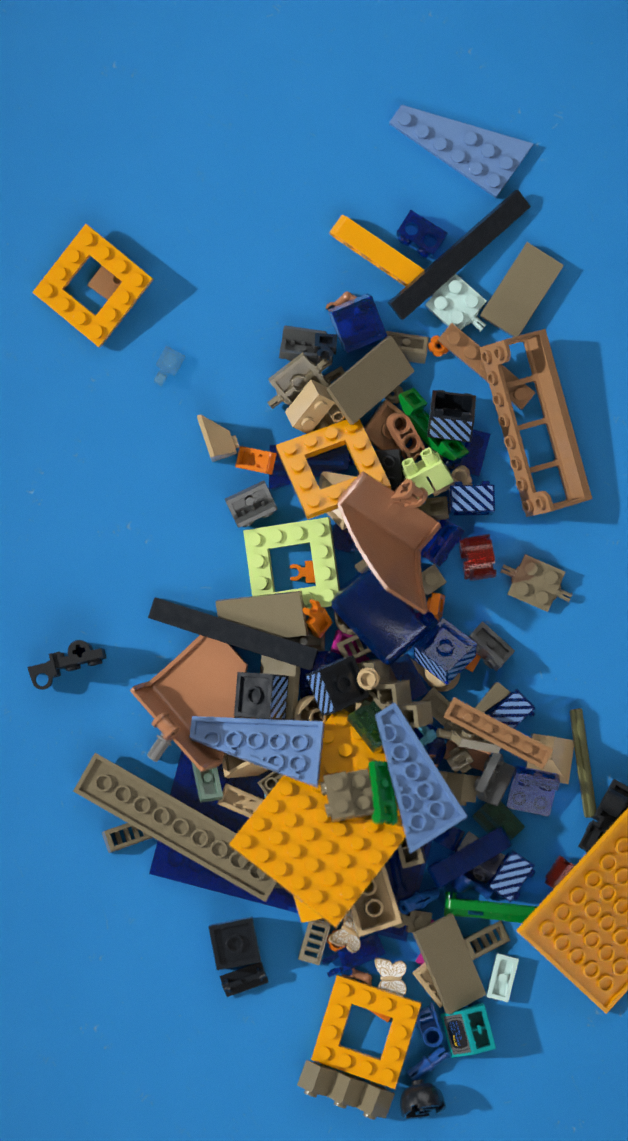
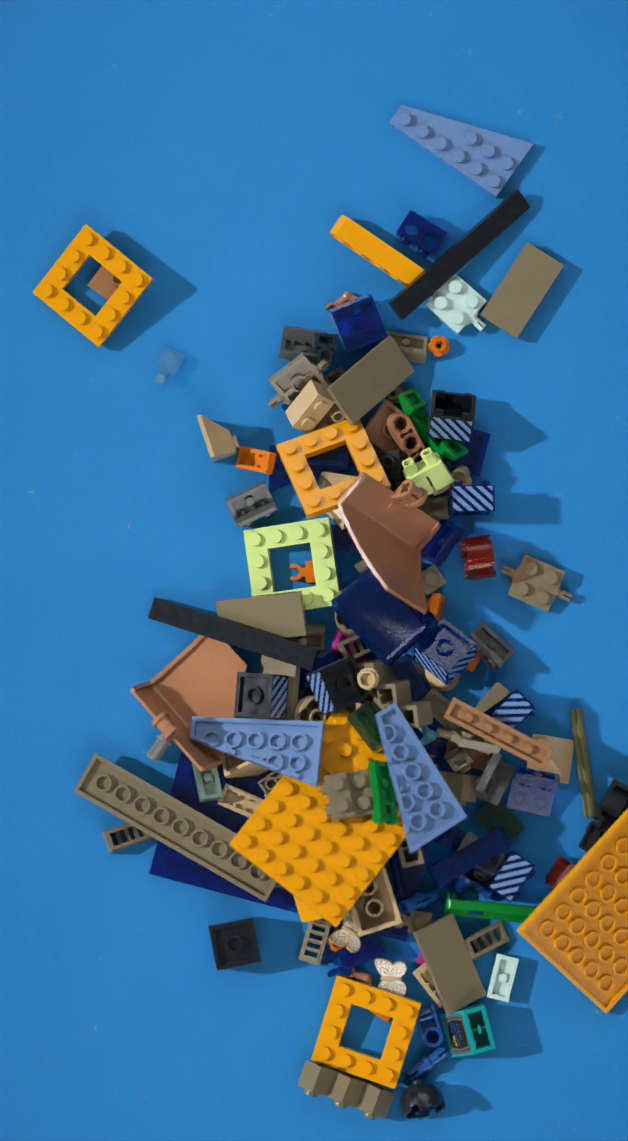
black plate [28,640,106,690] -> none
black hinge [220,961,269,997] -> none
orange plate [303,599,333,638] -> none
medium nougat plate [437,323,535,410] -> none
medium nougat window [479,329,592,517] -> none

